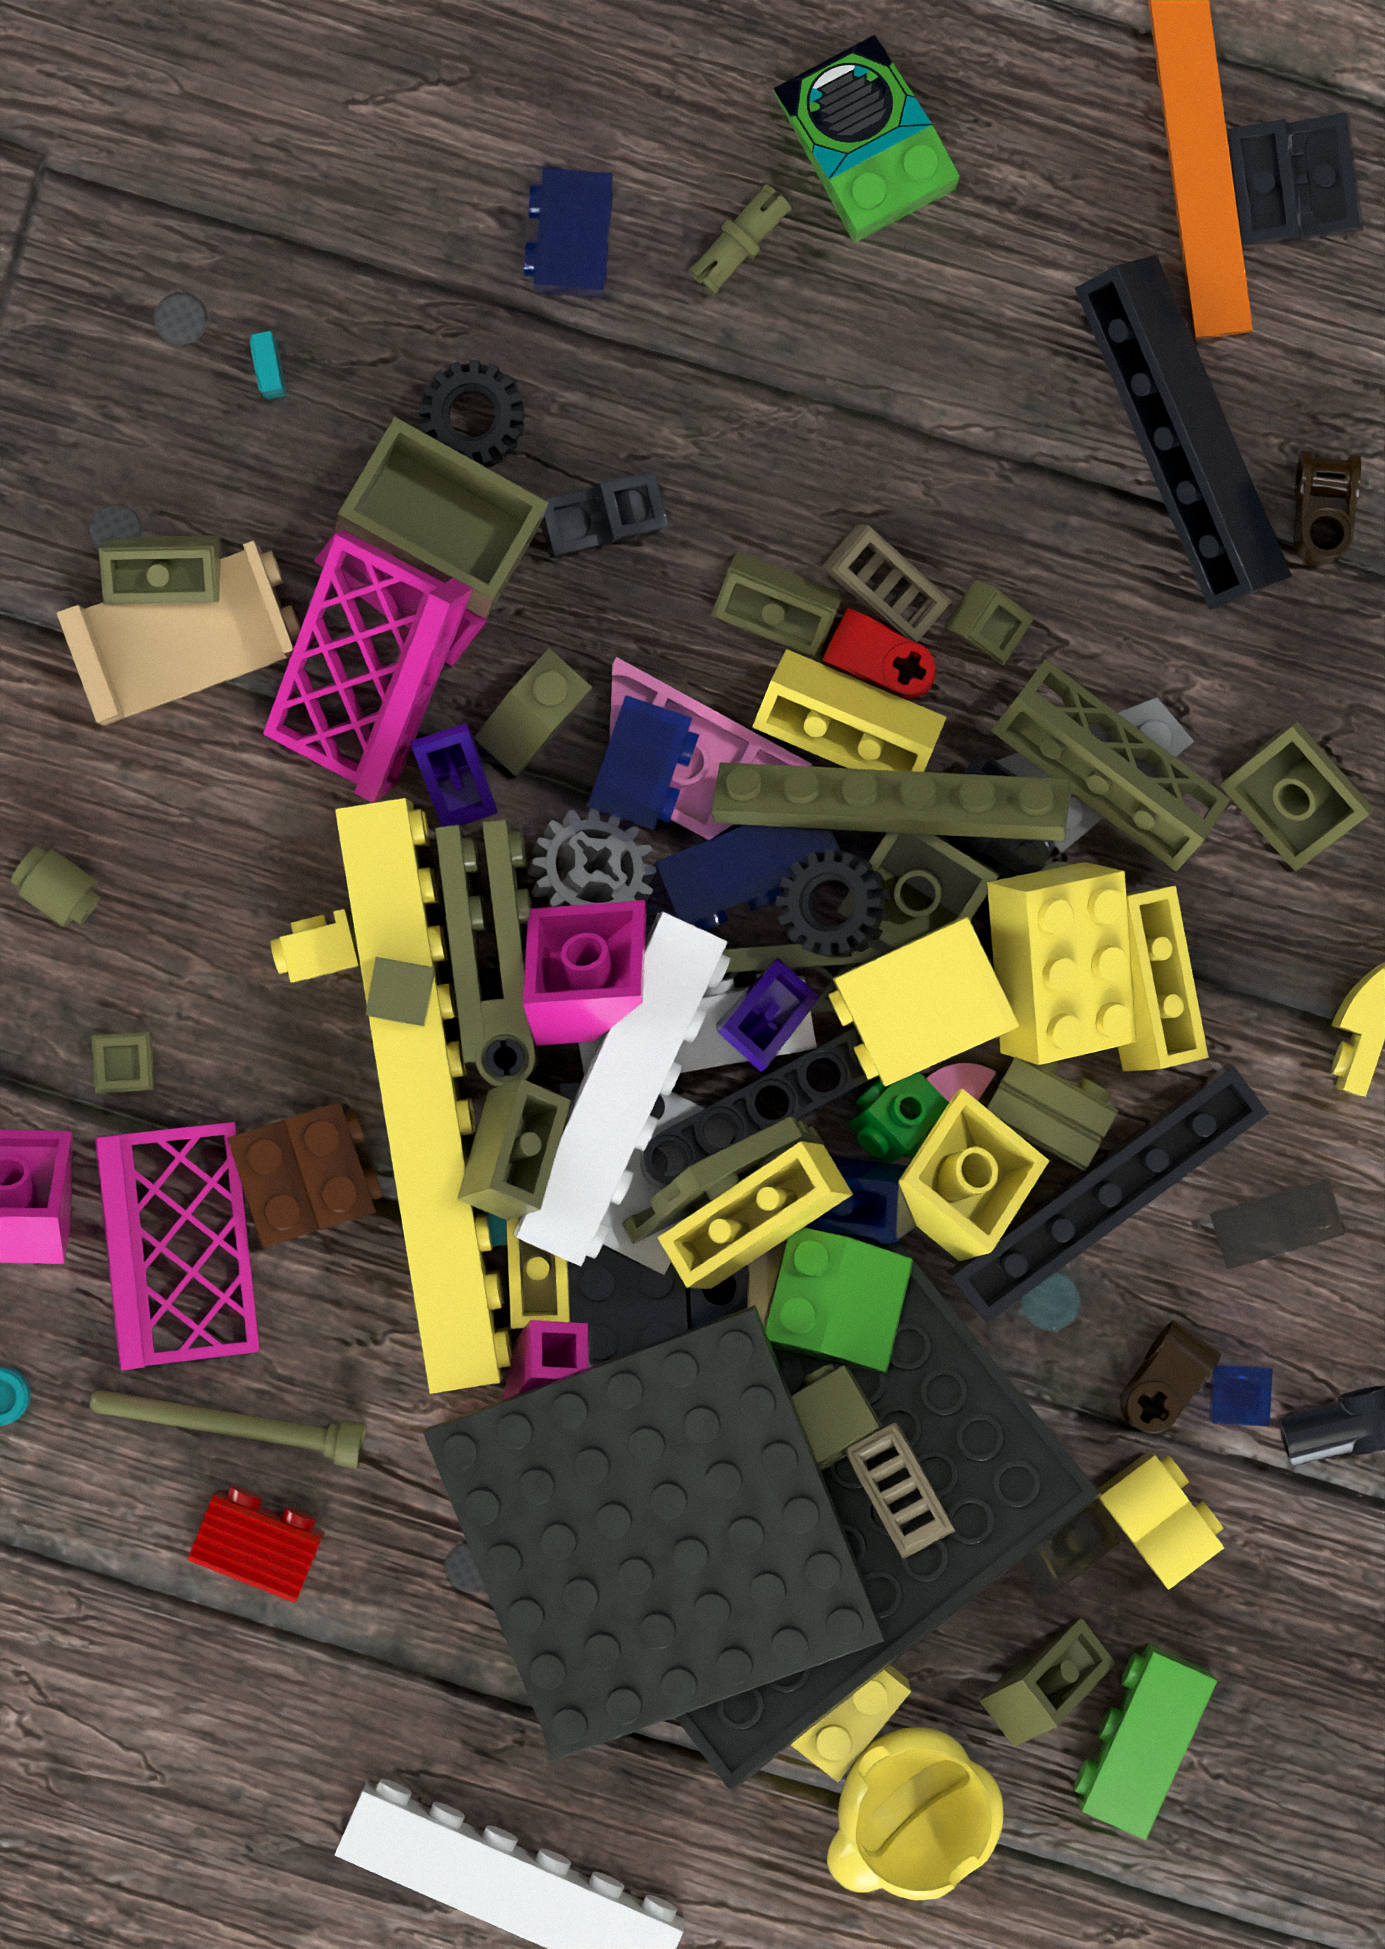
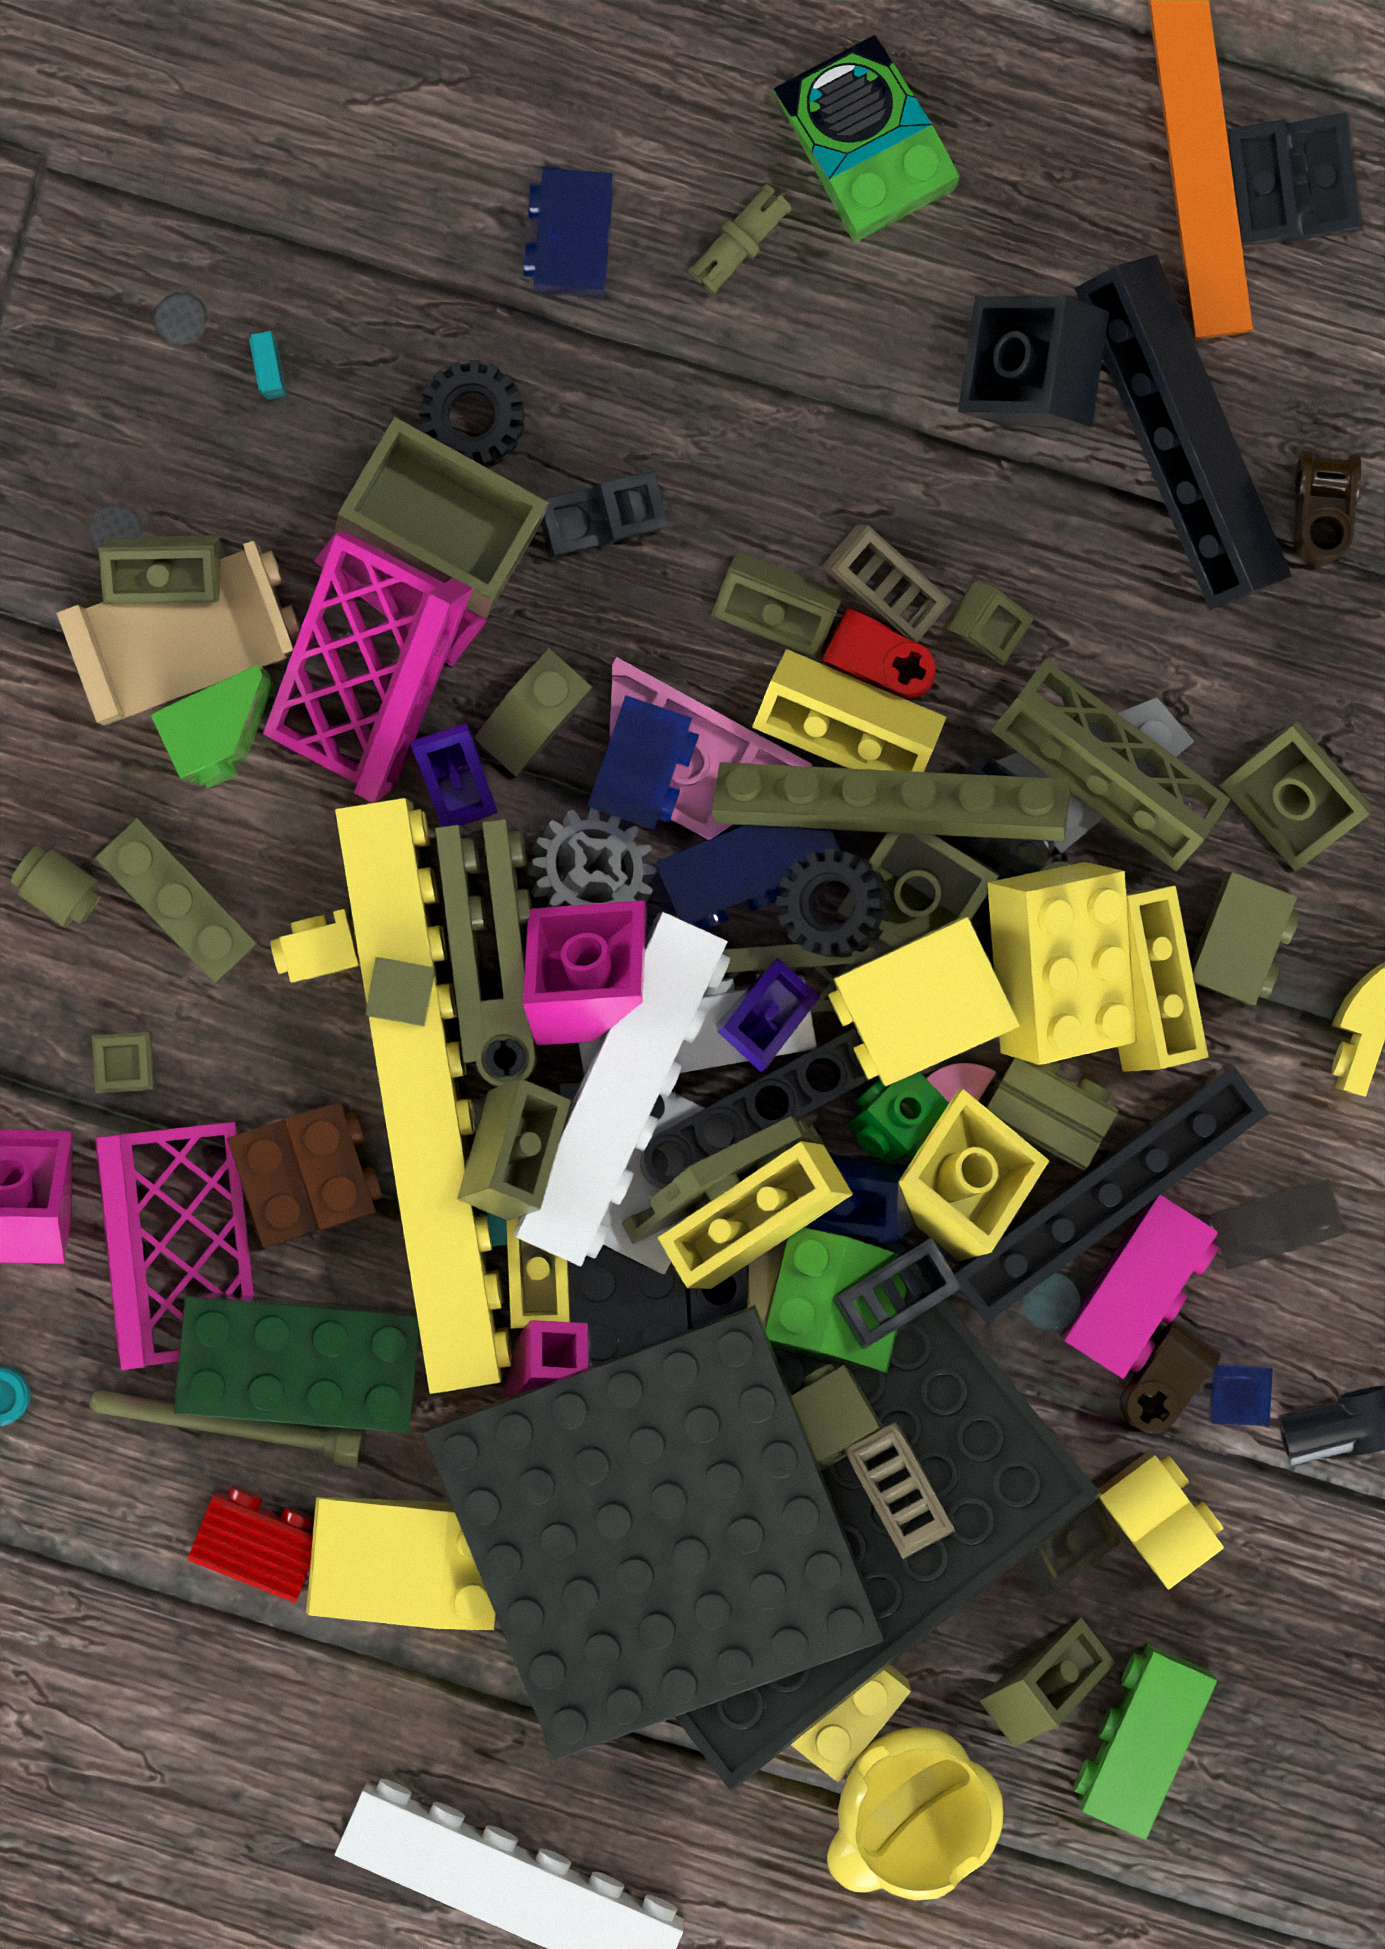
none -> olive plate [95,818,259,984]
none -> bright green slope [150,664,274,788]
none -> dark green brick [174,1290,419,1433]
none -> light yellow slope [306,1497,495,1630]
none -> black slope [832,1238,962,1349]
none -> black brick [958,296,1109,428]
none -> dark pink brick [1060,1195,1219,1379]
none -> olive brick [1190,872,1301,1006]

